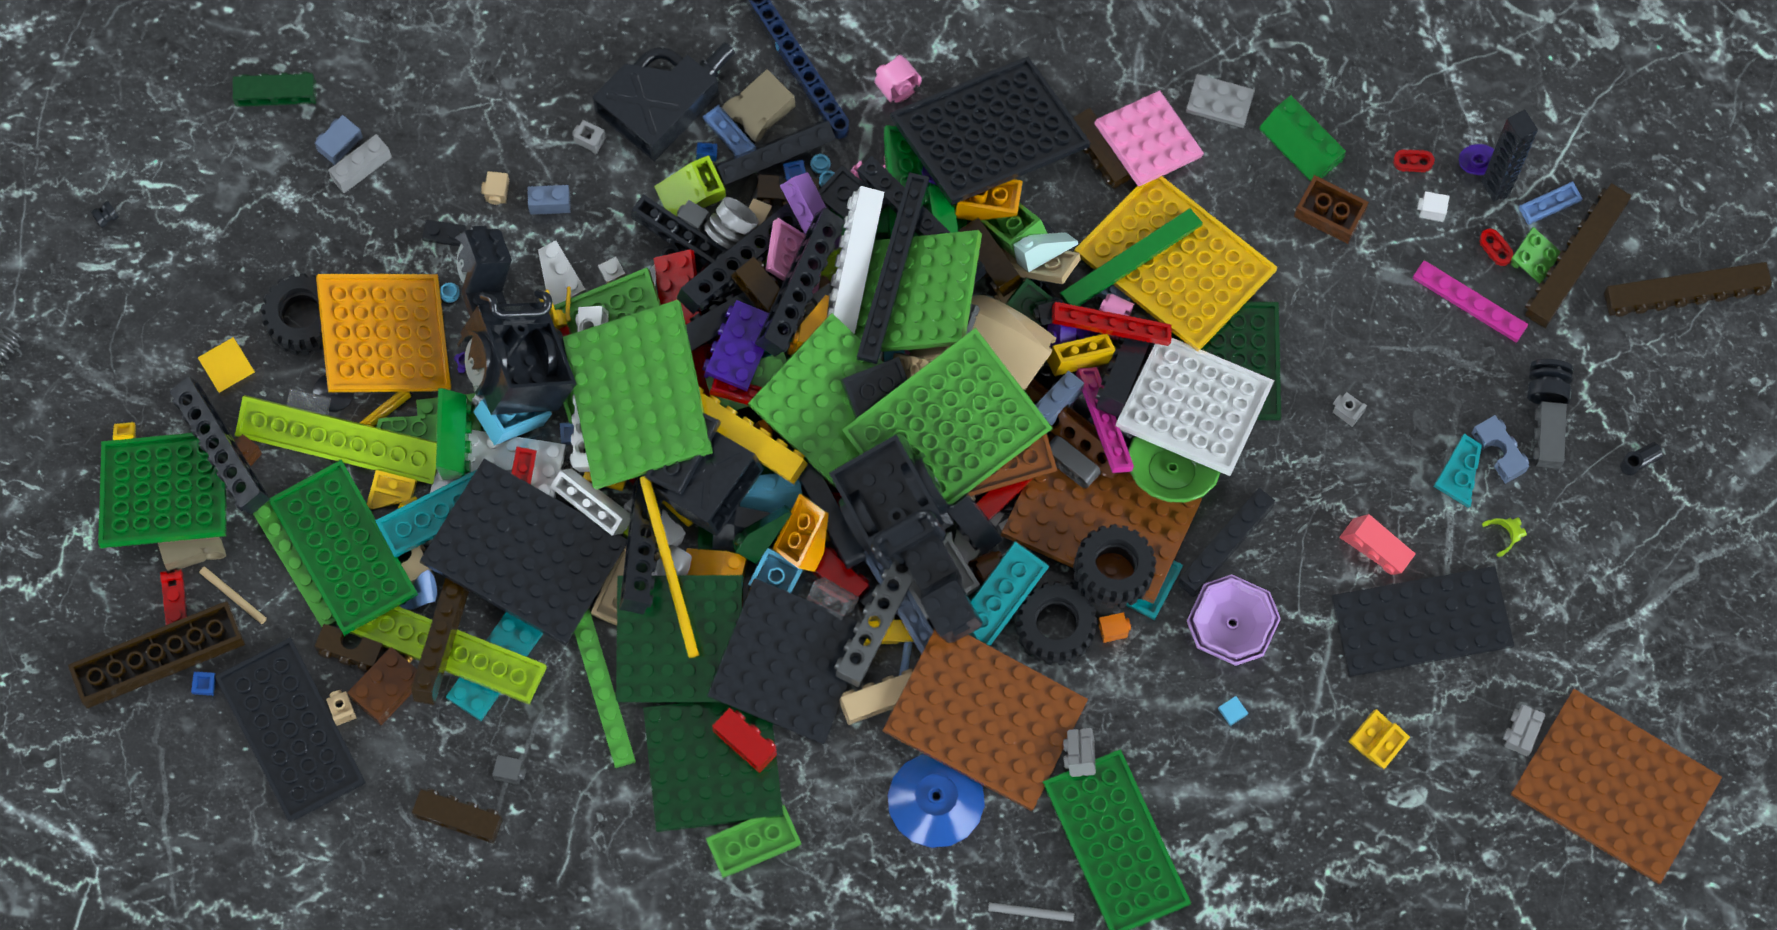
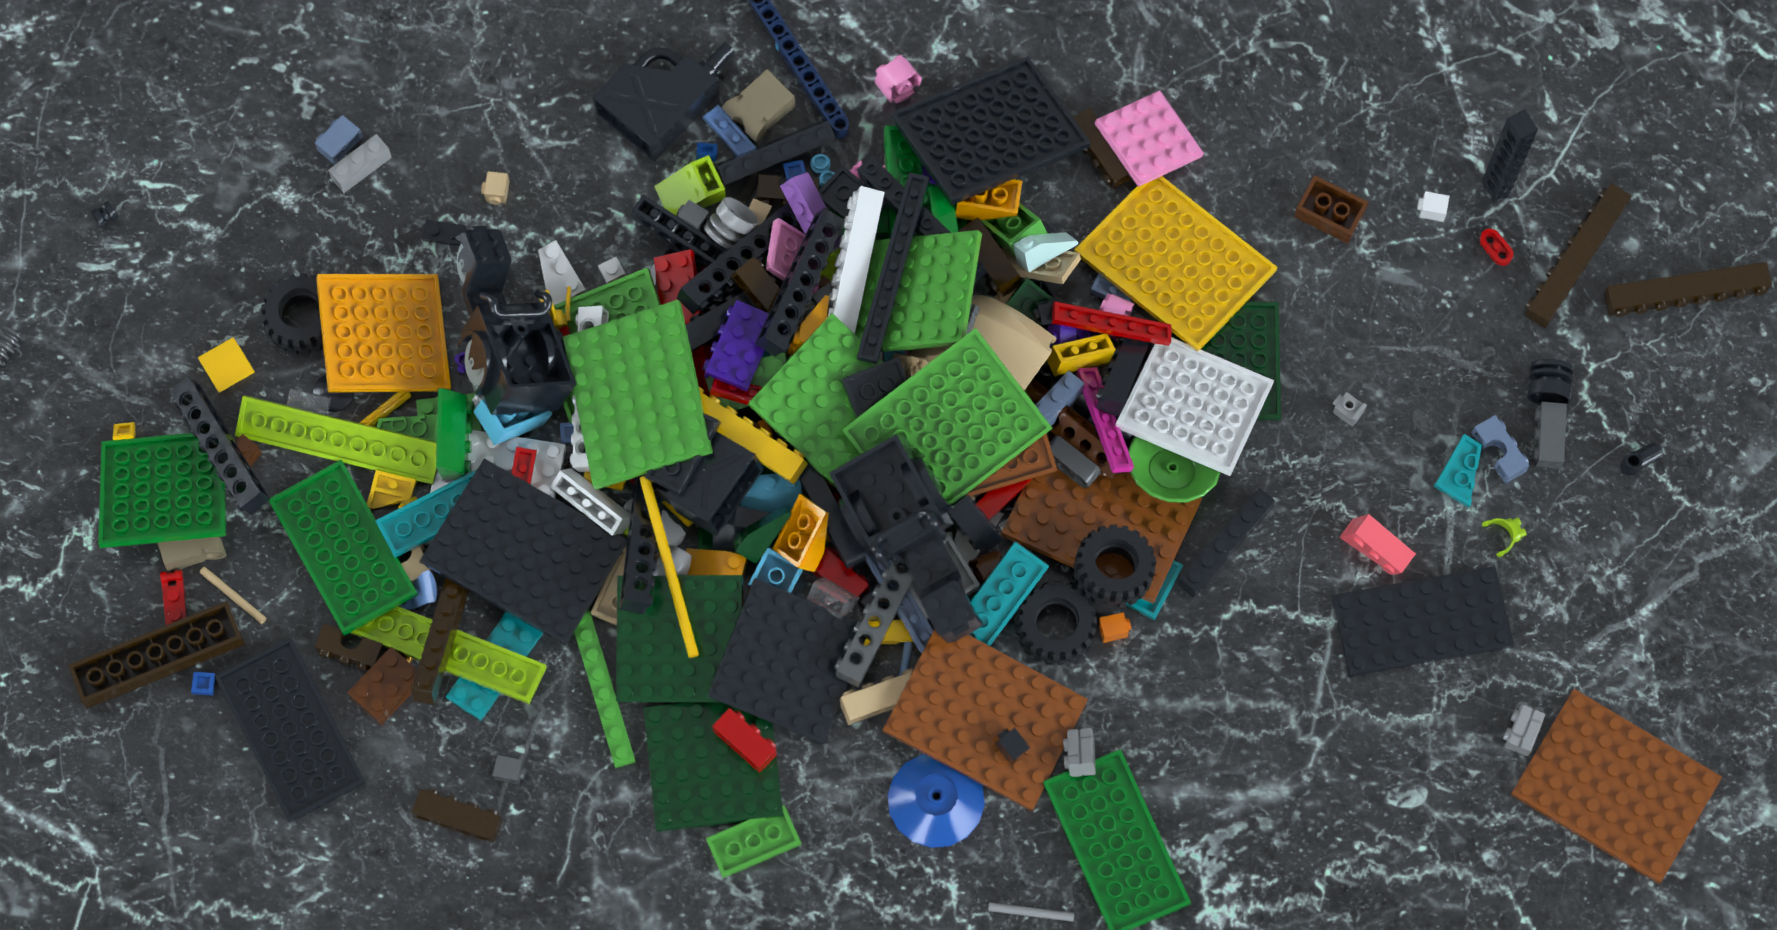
dark green brick [233,72,316,107] -> none
bright green plate [253,501,337,627] -> none
tan brick [326,690,357,726] -> none
medium azure plate [440,283,460,303] -> none
sand blue brick [528,185,571,215] -> none
light grey brick [573,120,606,154] -> none
green tile [1060,208,1203,306] -> none
light grey plate [1186,74,1255,128] -> none
lavender rock [1187,574,1281,666] -> none
medium azure tile [1218,696,1248,726] -> none
green slope [1259,95,1346,181] -> none
yellow slope [1348,709,1410,769] -> none
red plate [1393,150,1434,172] -> none
dark pink plate [1412,260,1528,343] -> none
dark purple dish [1459,144,1494,175] -> none
bright green hinge [1511,227,1561,284] -> none
medium blue tile [1519,182,1583,225] -> none
none -> black brick [995,728,1030,763]

